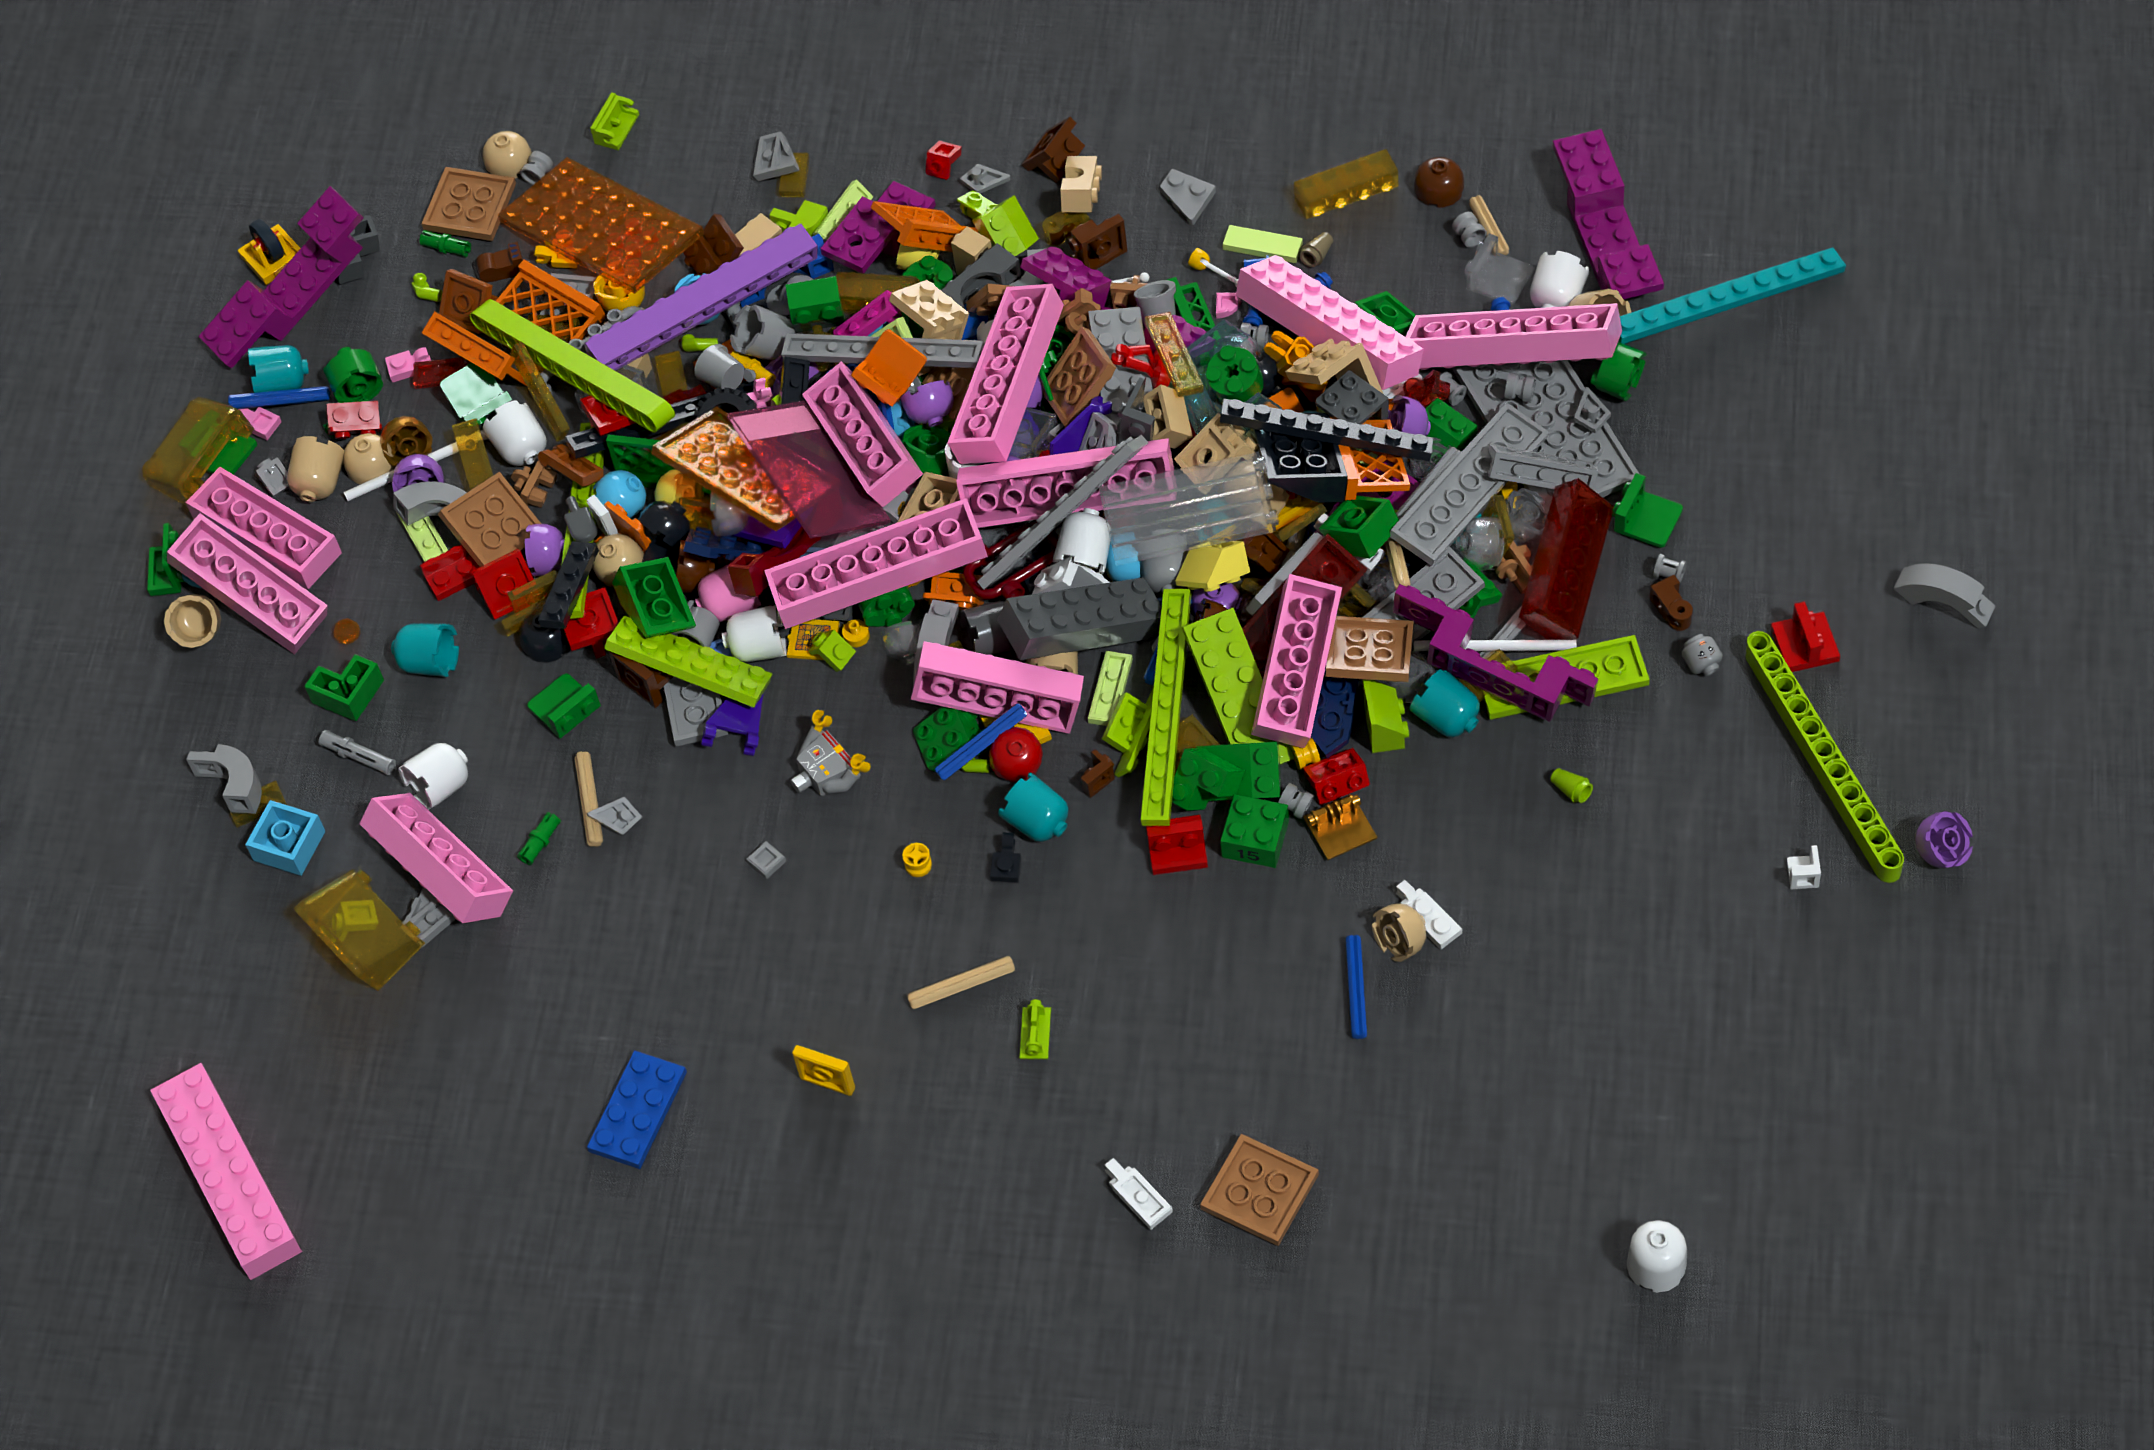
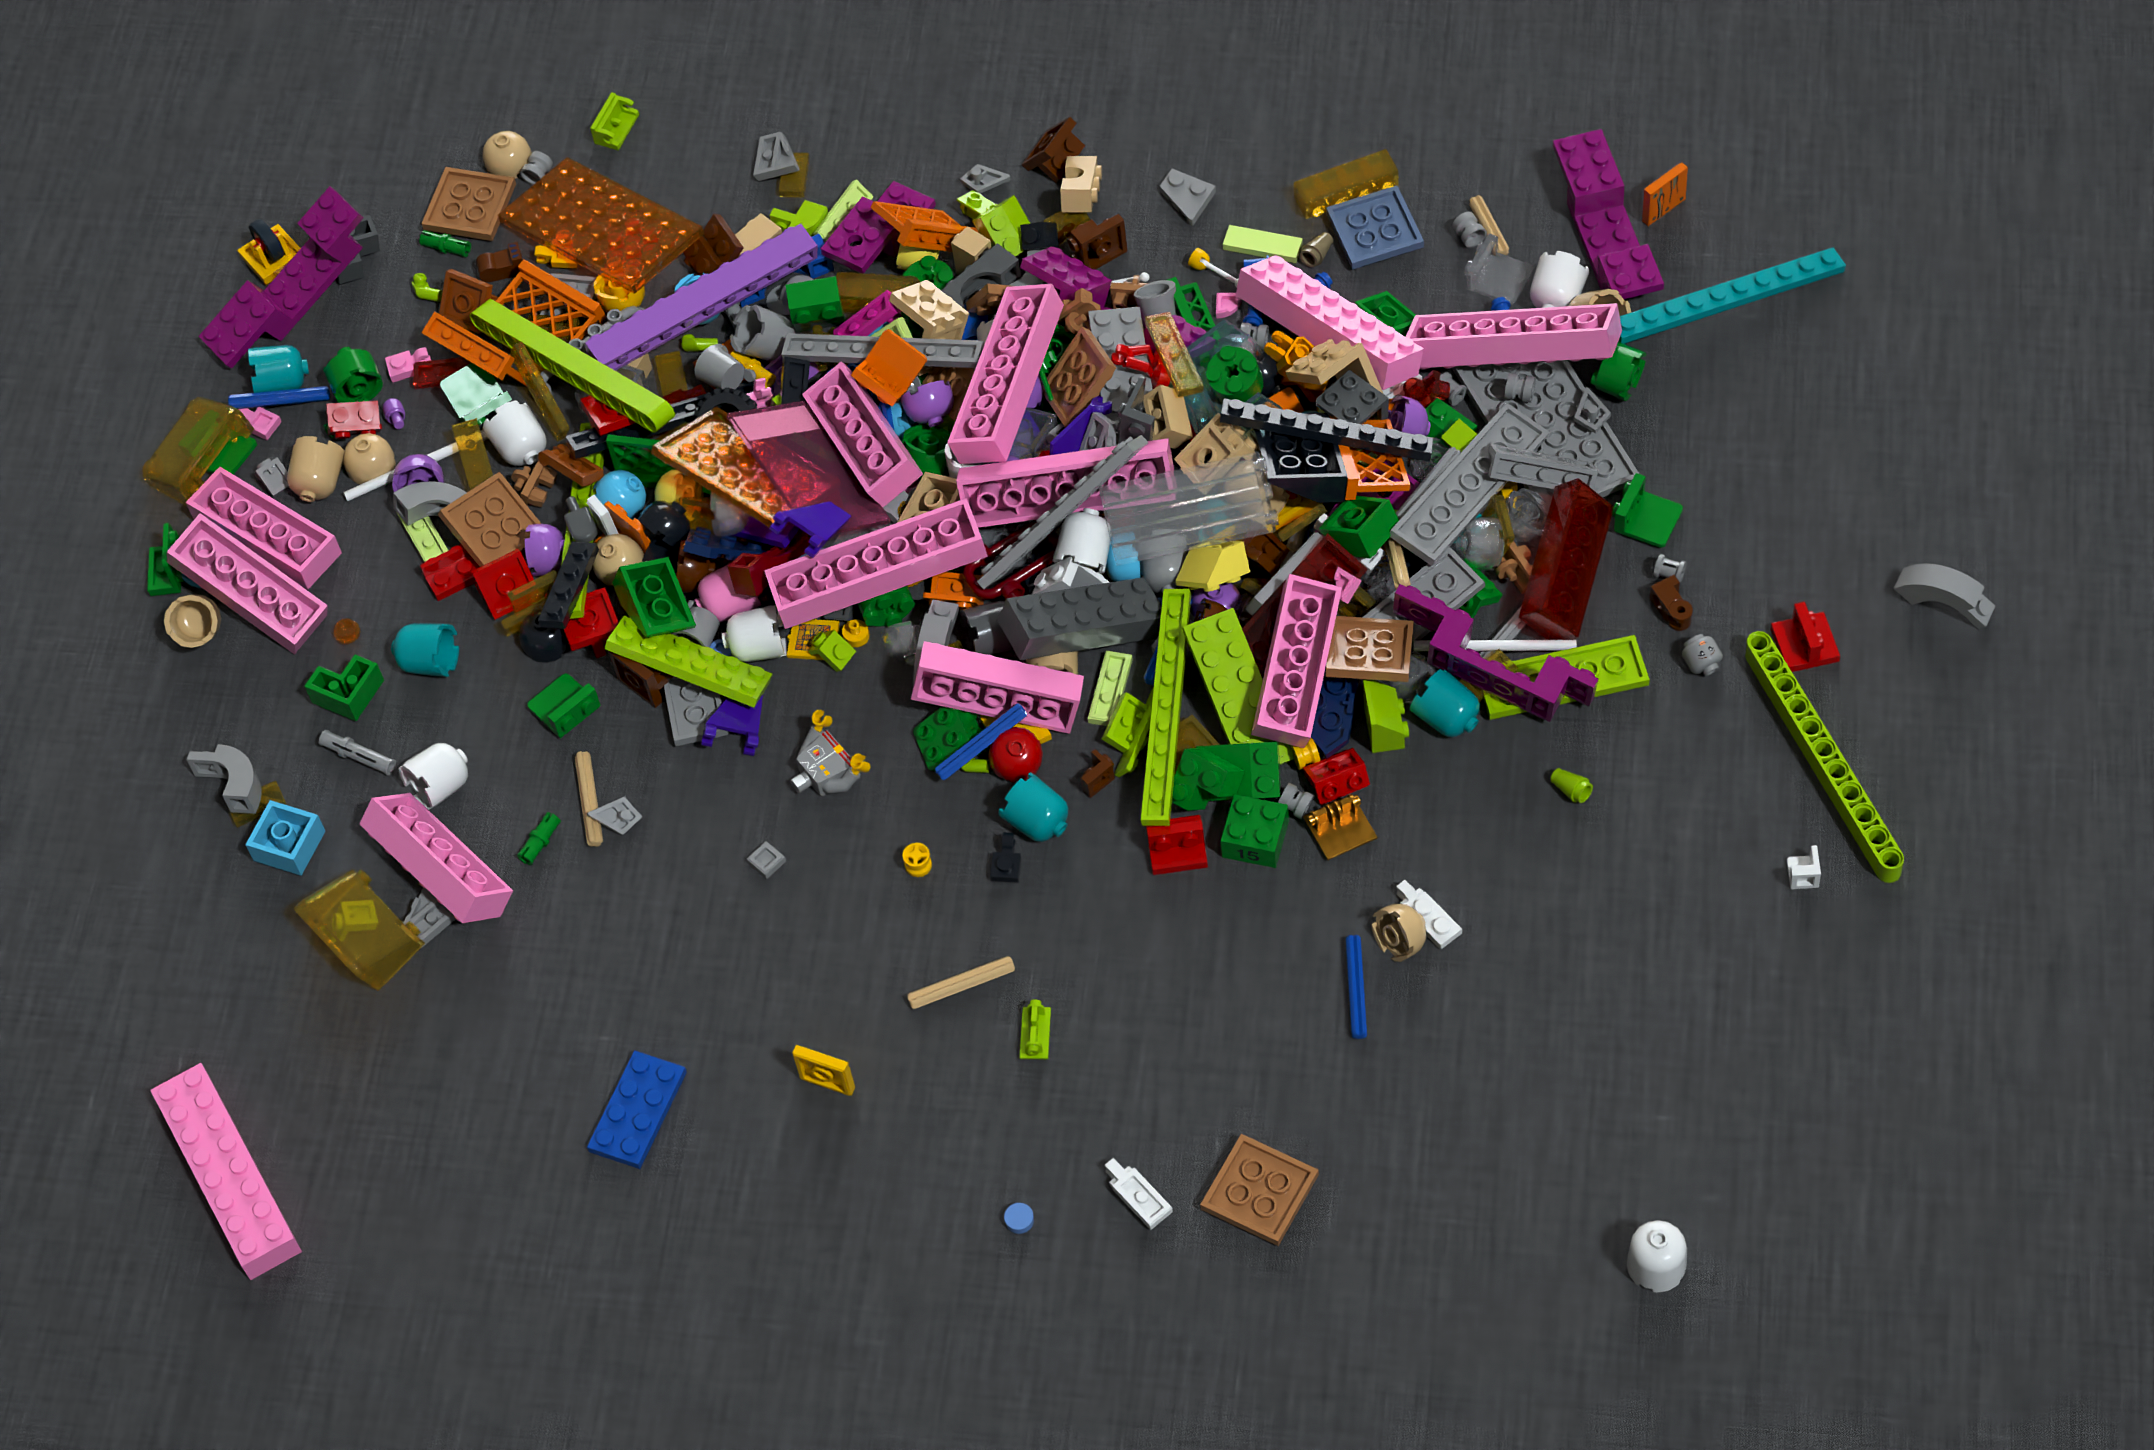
pearl gold cylinder [380,416,433,467] -> none
red bracket [926,141,962,180] -> none
reddish brown cylinder [1414,157,1464,208] -> none
medium lavender cylinder [1915,811,1973,868] -> none
none -> medium lavender cylinder [382,398,405,429]
none -> dark purple flag [769,501,851,558]
none -> medium blue tile [1004,1203,1034,1234]
none -> black brick [1020,222,1059,251]
none -> sand blue plate [1326,186,1424,270]
none -> bright pink tile [1334,567,1361,604]
none -> lime tile [1441,419,1478,452]
none -> orange tile [1642,162,1688,226]

